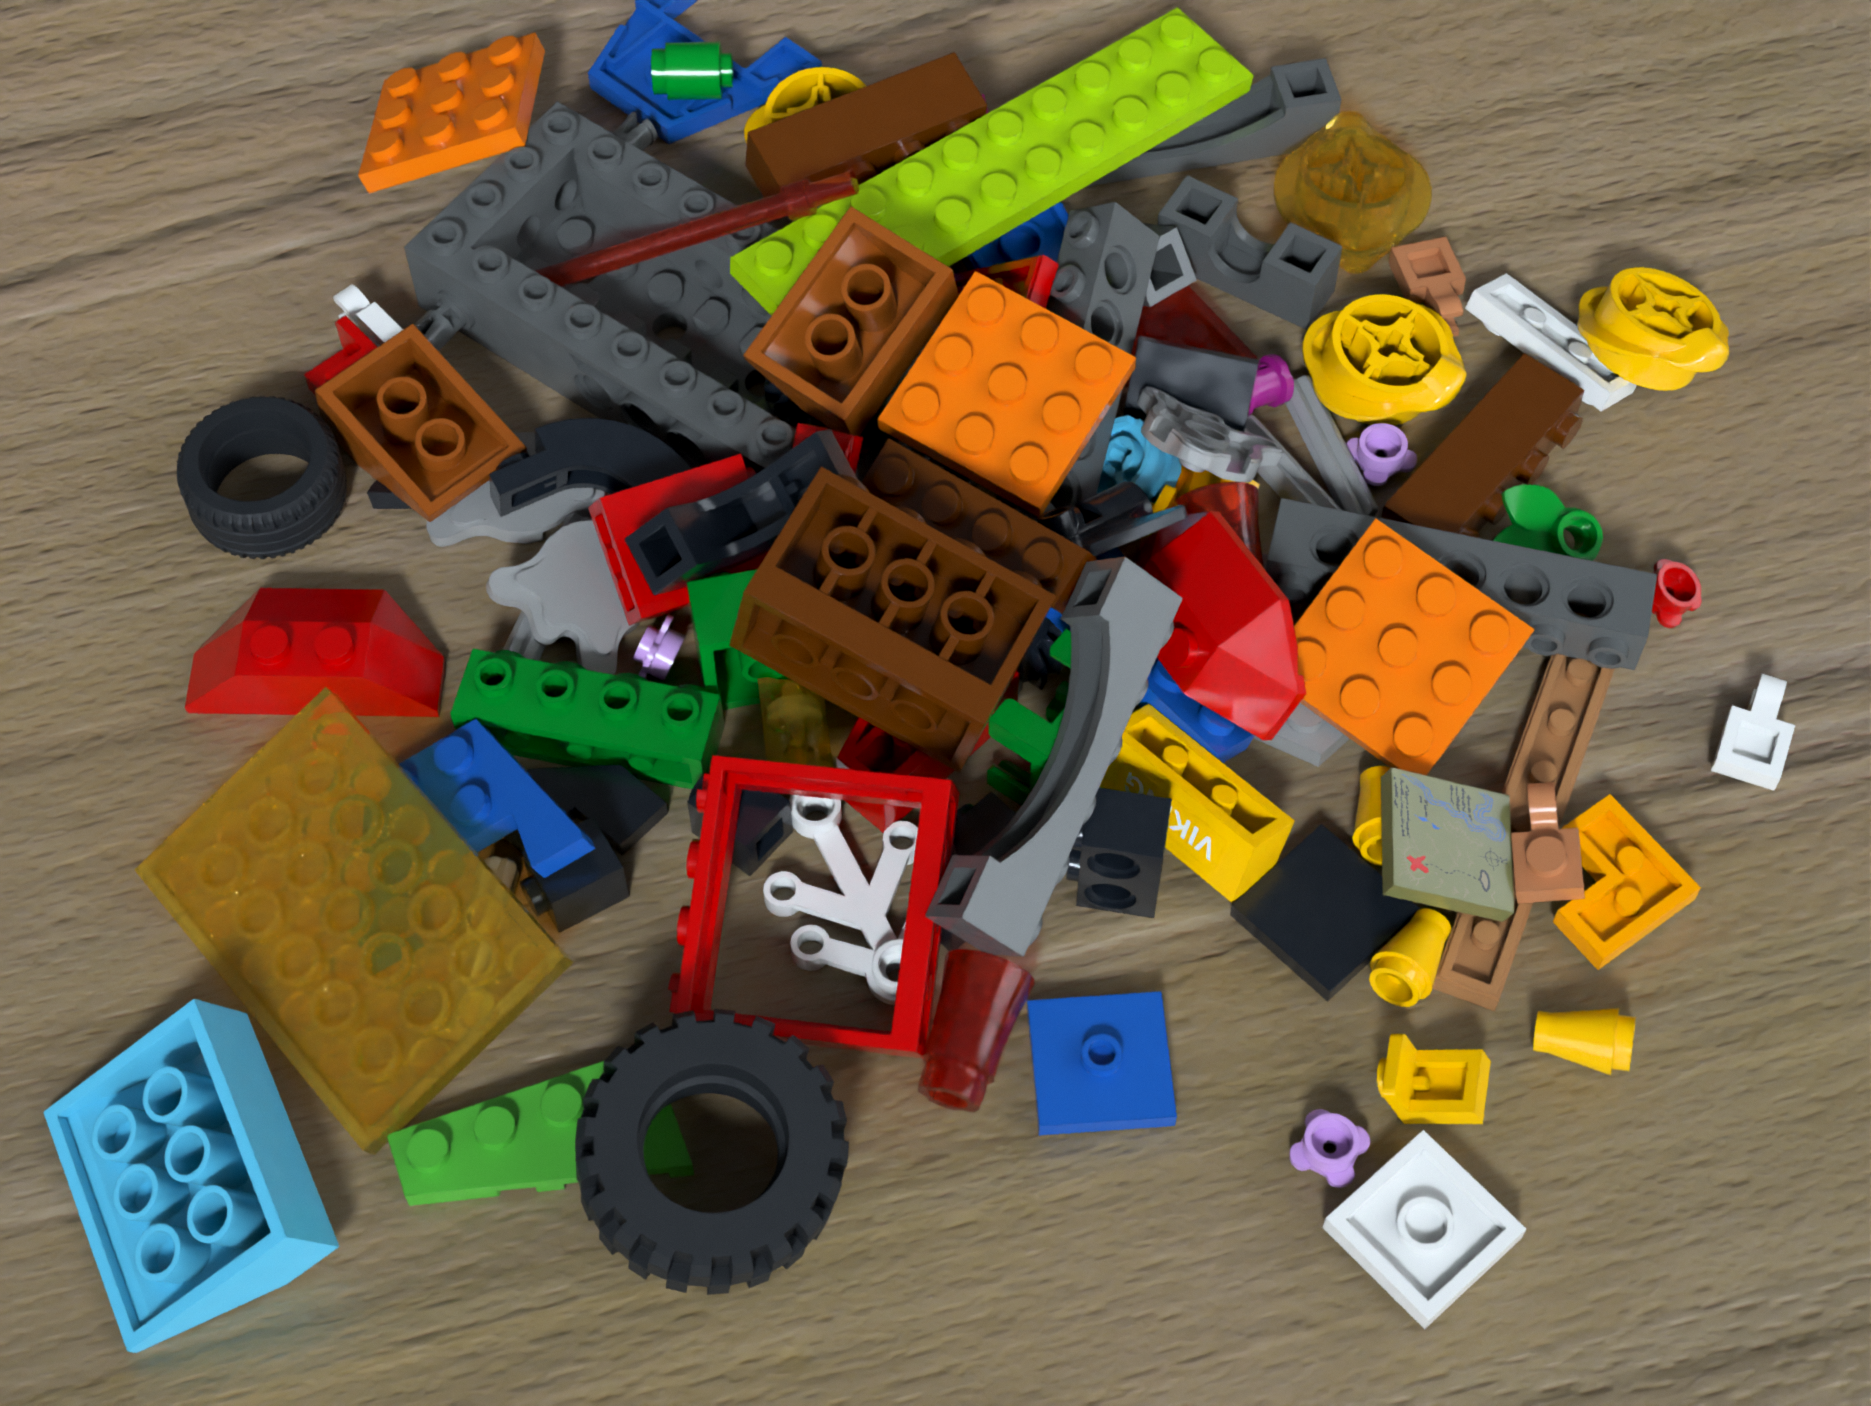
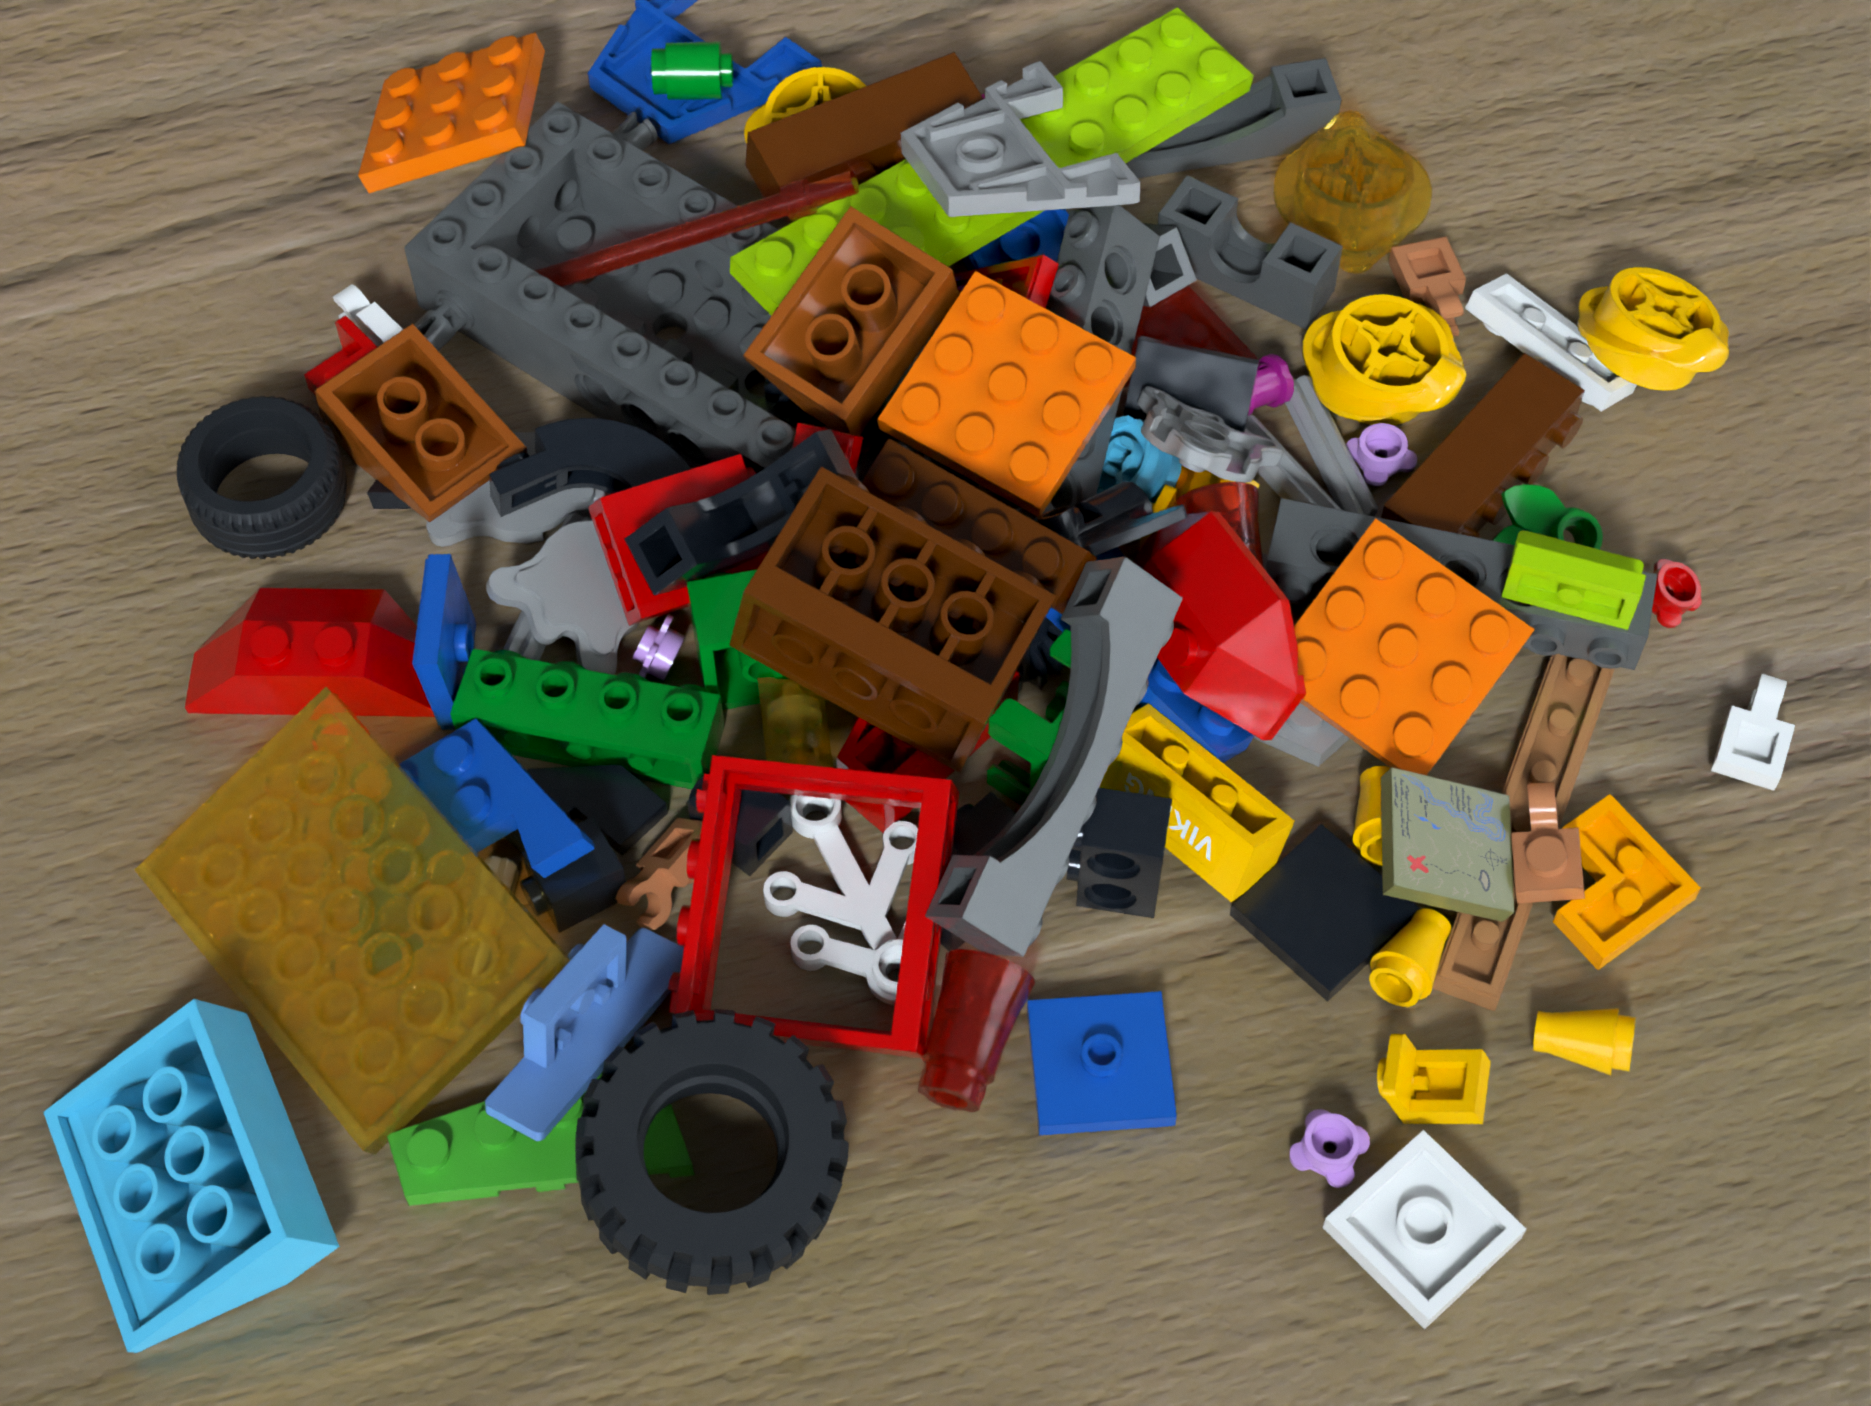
none -> blue plate [412,554,476,730]
none -> medium blue bracket [485,924,684,1141]
none -> nougat plate [615,818,703,930]
none -> light grey wing [901,61,1140,217]
none -> lime panel [1501,530,1646,630]

